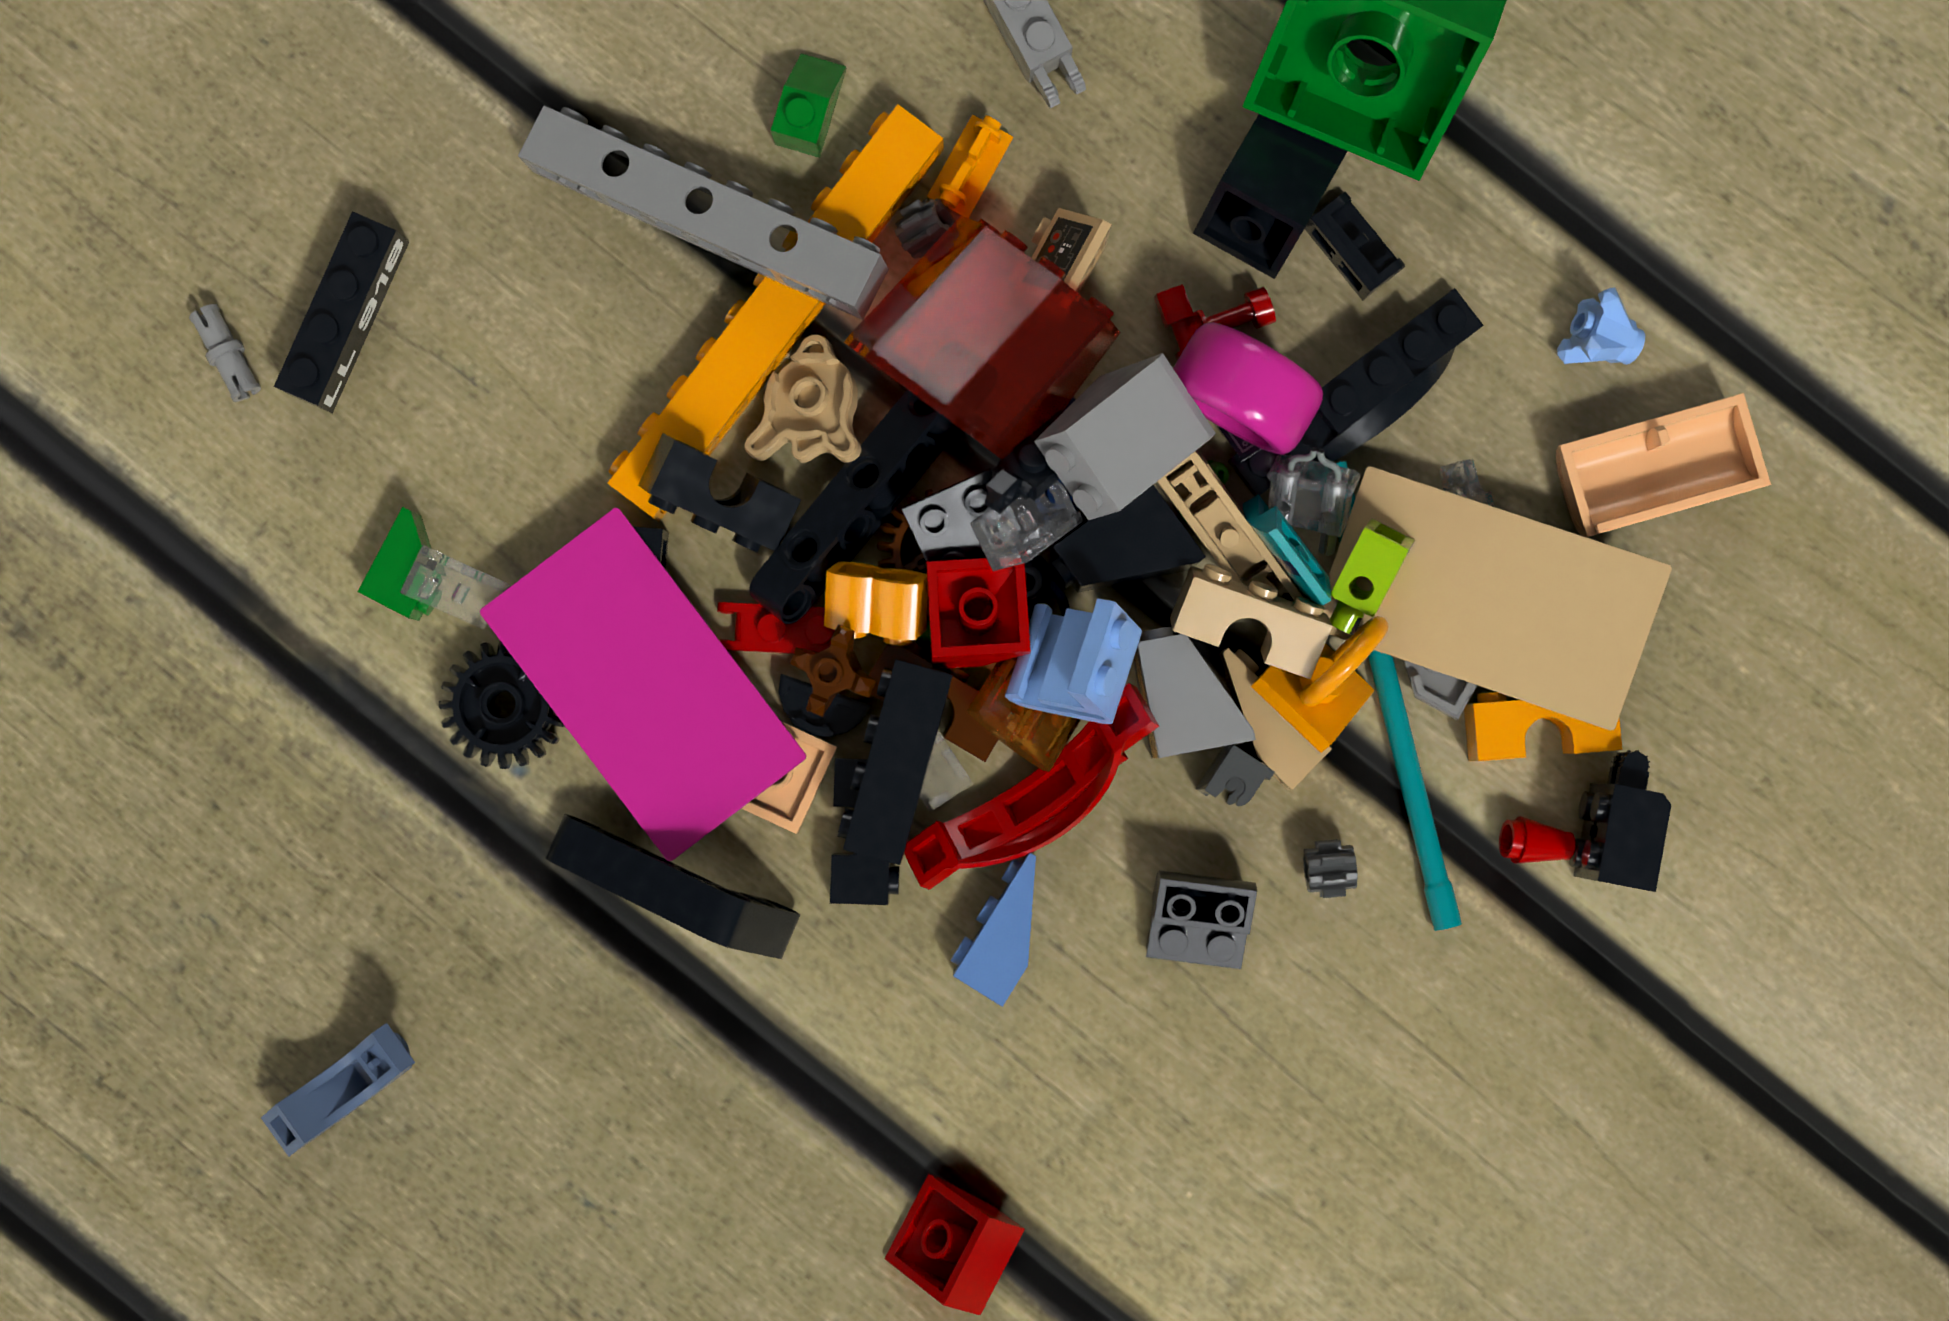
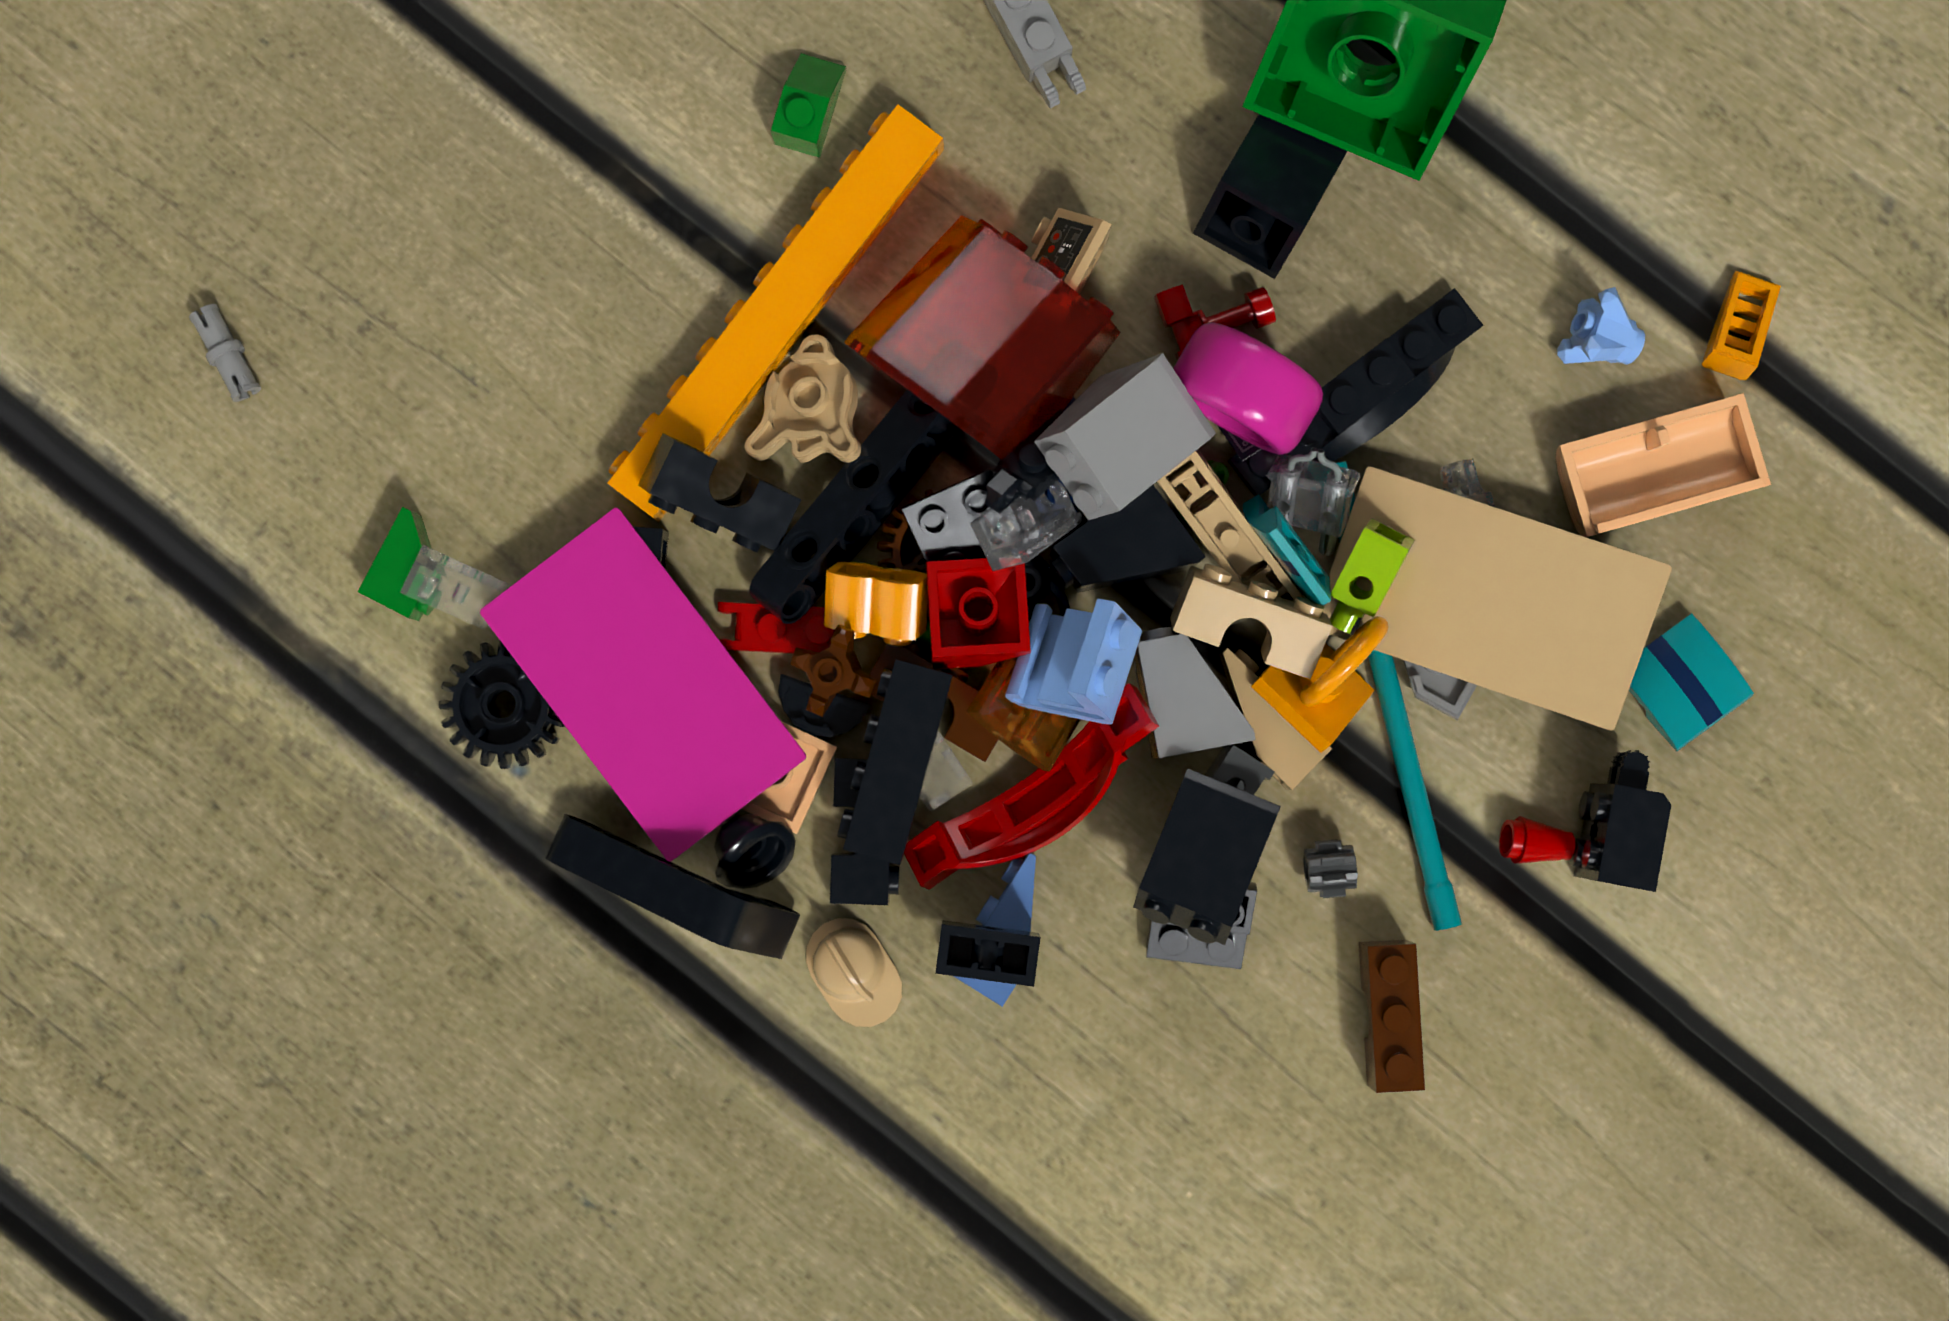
sand blue arch [261,1023,415,1157] -> none
black brick [274,211,409,414] -> none
light grey piece [518,106,889,320] -> none
red slope [884,1174,1025,1315] -> none
dark grey gear [895,198,958,259] -> none
light orange hinge [927,114,1014,219] -> none
black hinge [1305,191,1405,301] -> none
light orange arch [1464,692,1622,761] -> none
none -> black hat [714,814,796,889]
none -> tan piece [806,918,902,1027]
none -> black brick [935,920,1041,987]
none -> black slope [1133,769,1281,945]
none -> reddish brown arch [1359,940,1425,1093]
none -> teal slope [1629,613,1754,752]
none -> light orange slope [1702,271,1781,380]

